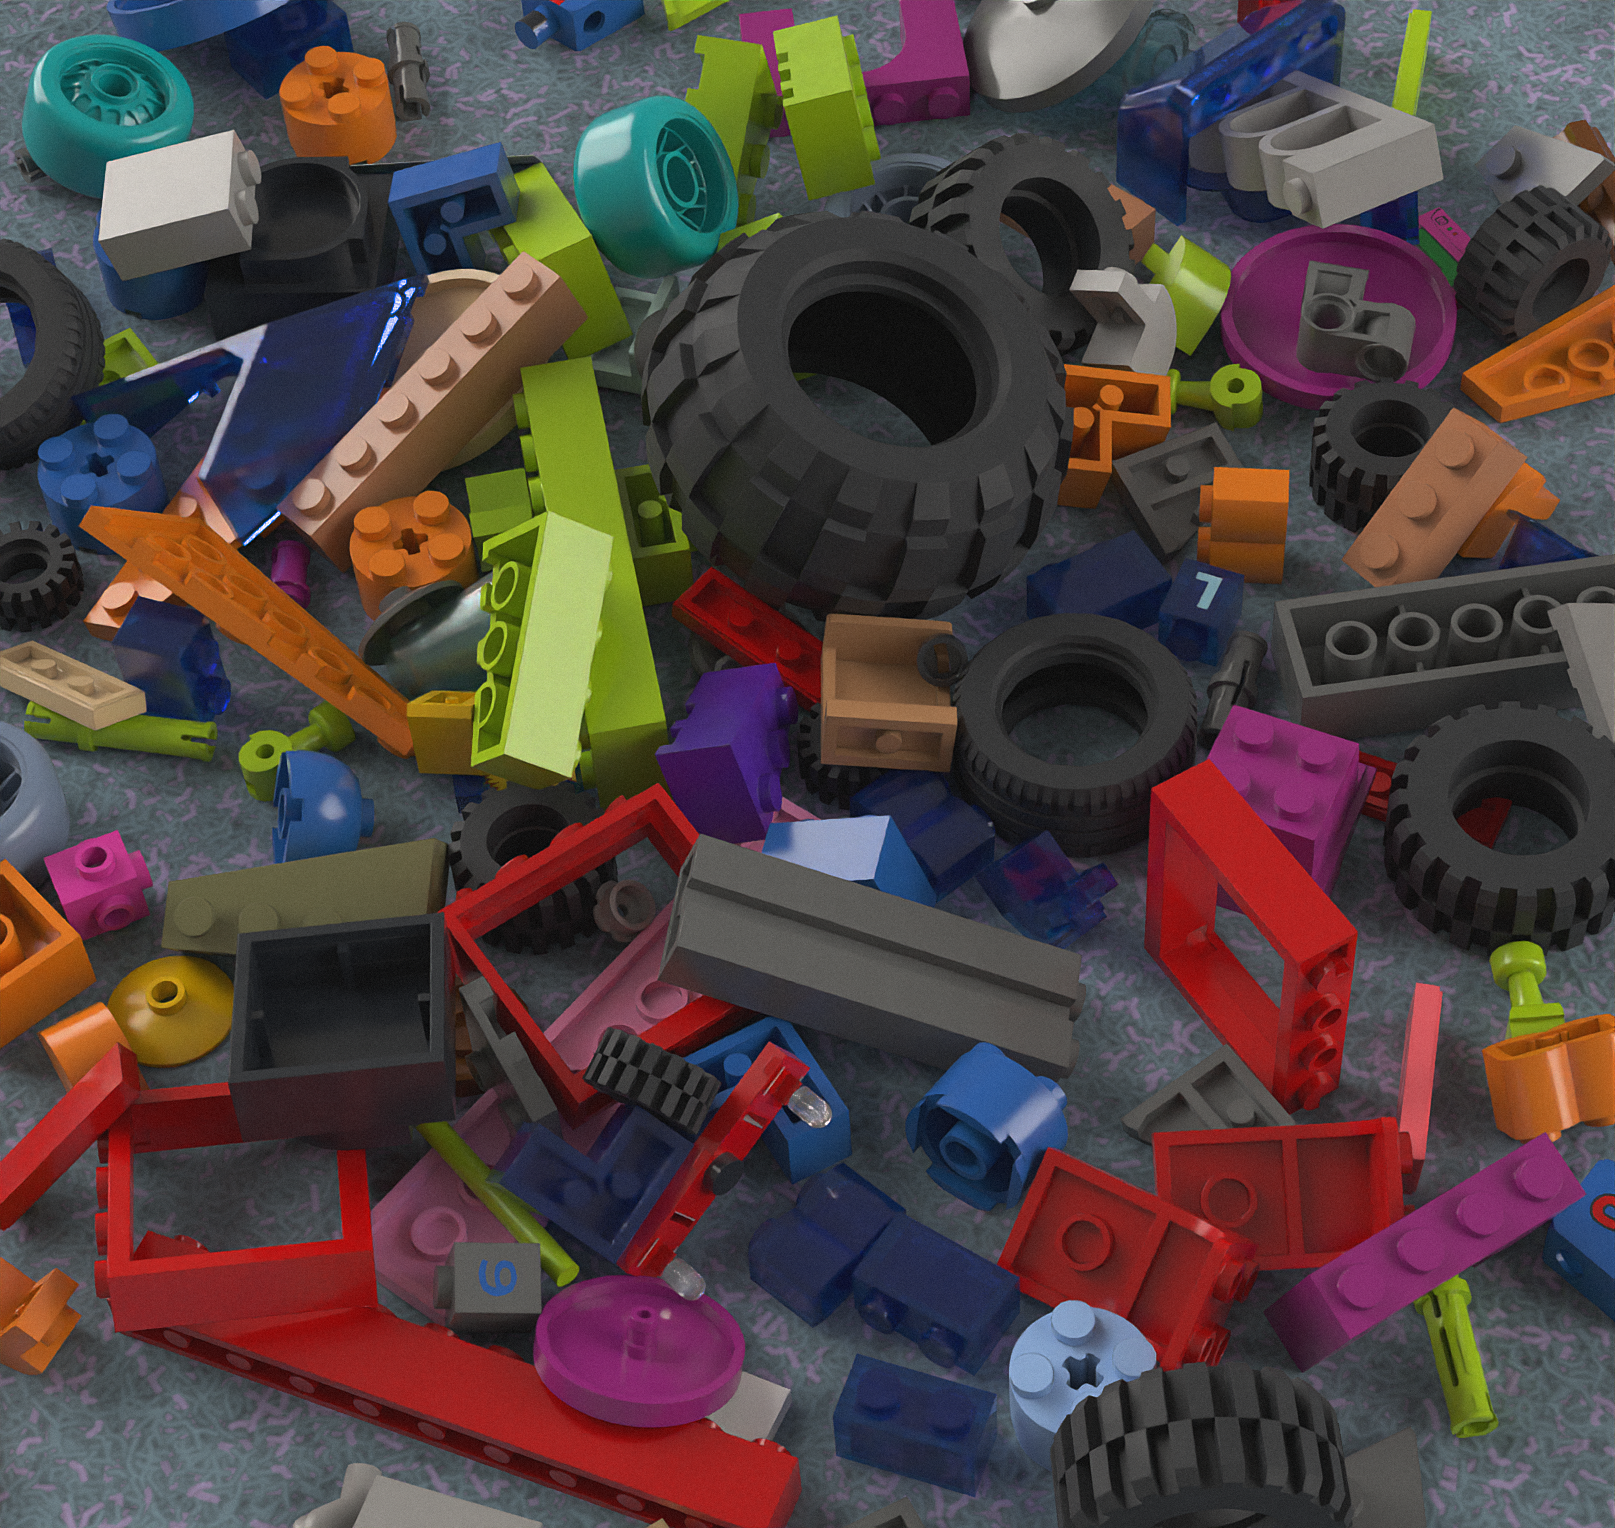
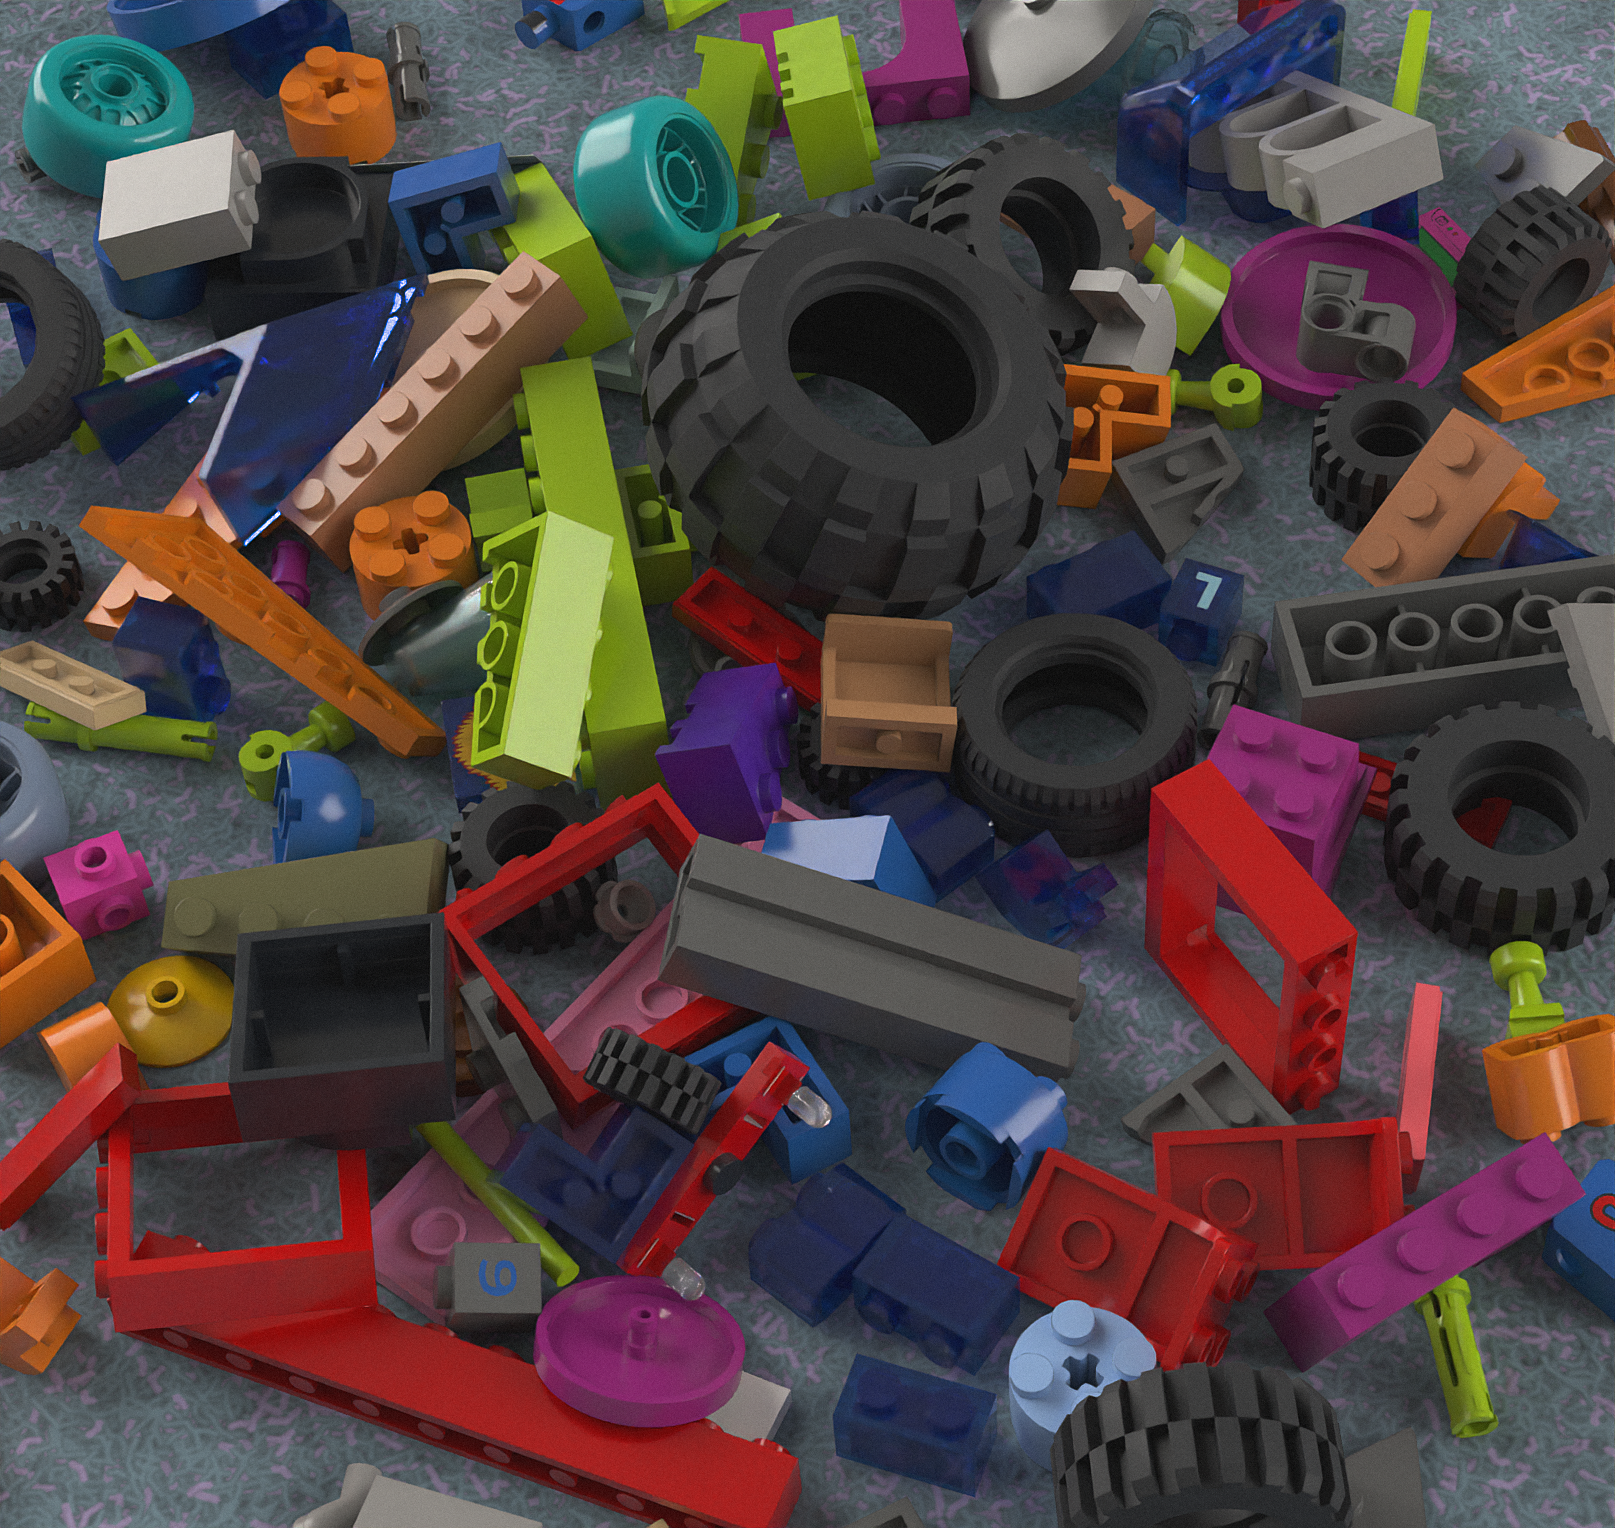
blue brick [37,414,170,555] -> none
yellow slope [407,690,483,775] -> none
black hinge [917,633,968,687] -> none
orange brick [1197,467,1289,584] -> none

